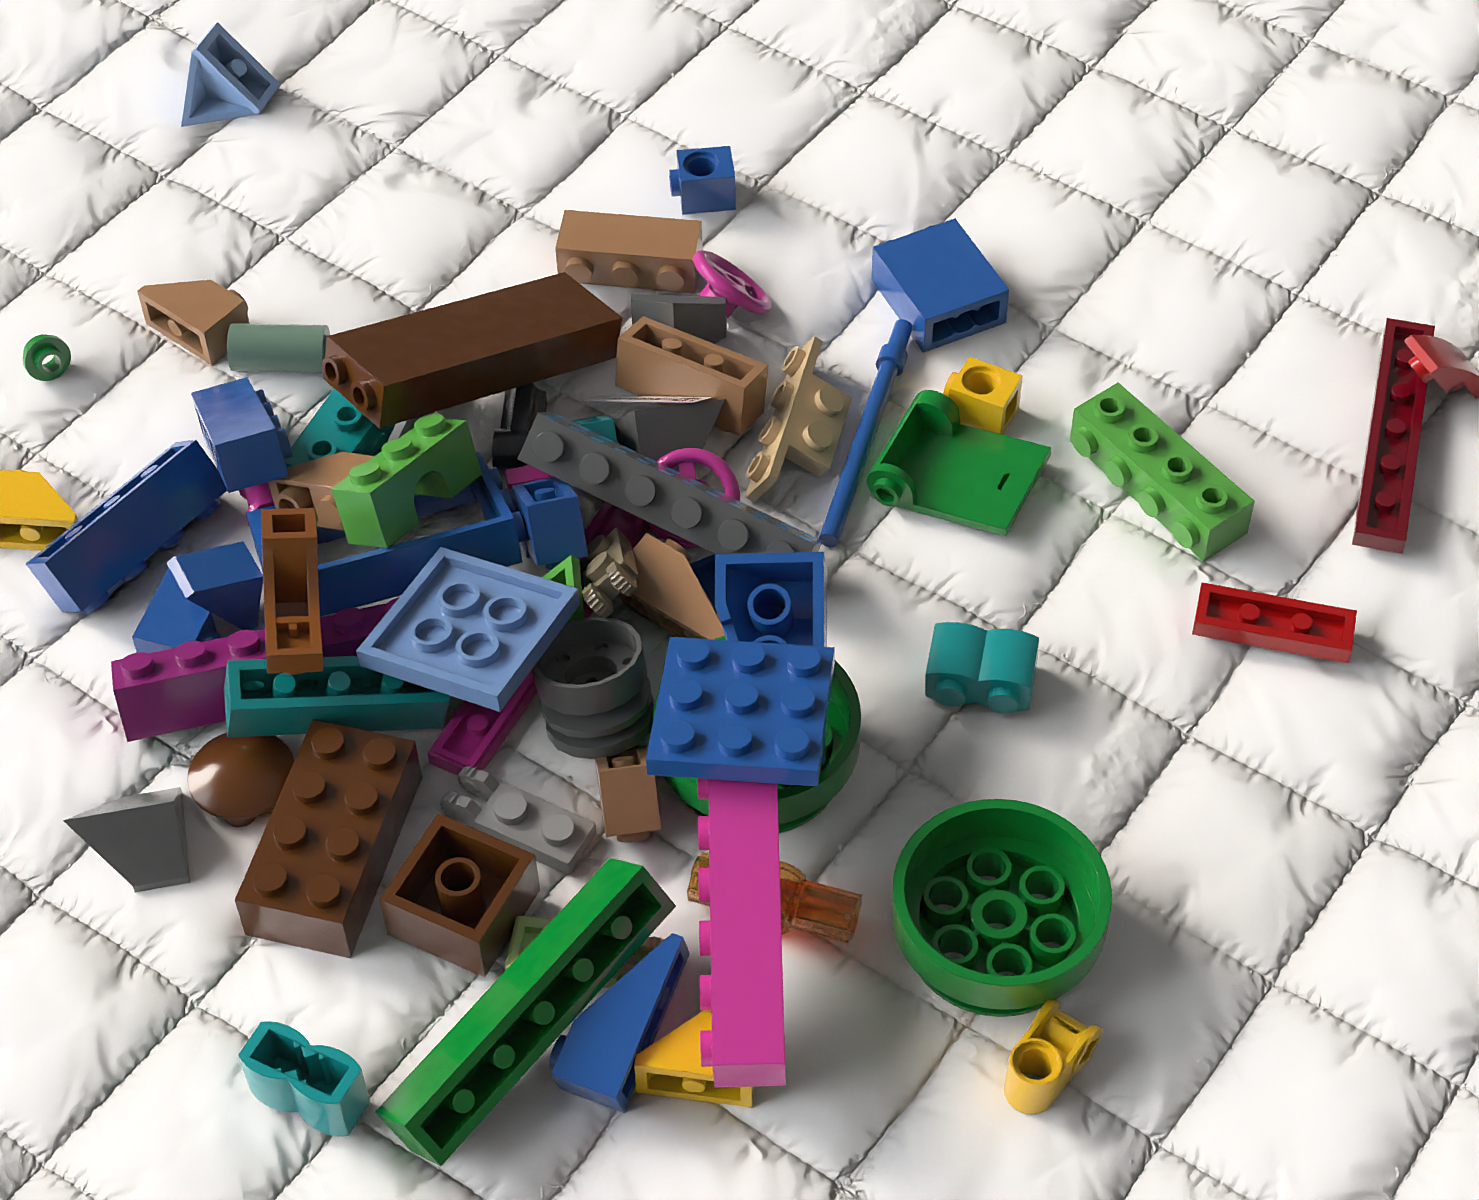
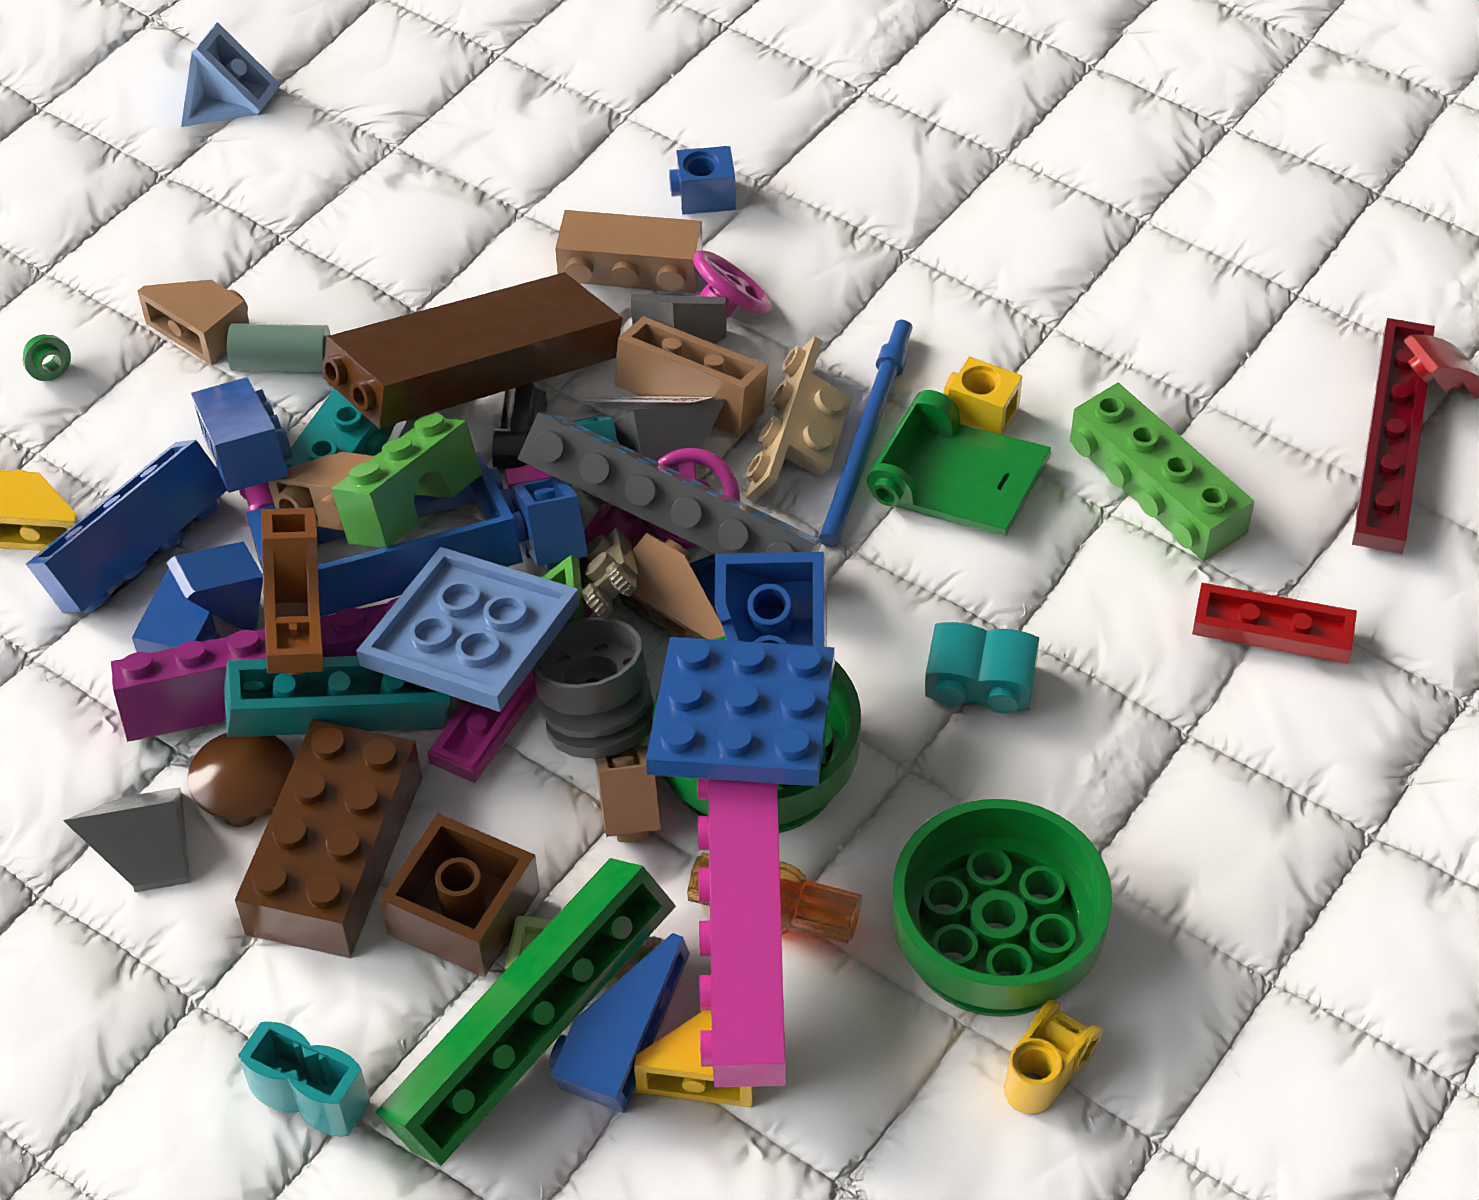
light grey hinge [439,766,597,875] -> none
blue brick [871,218,1009,353] -> none

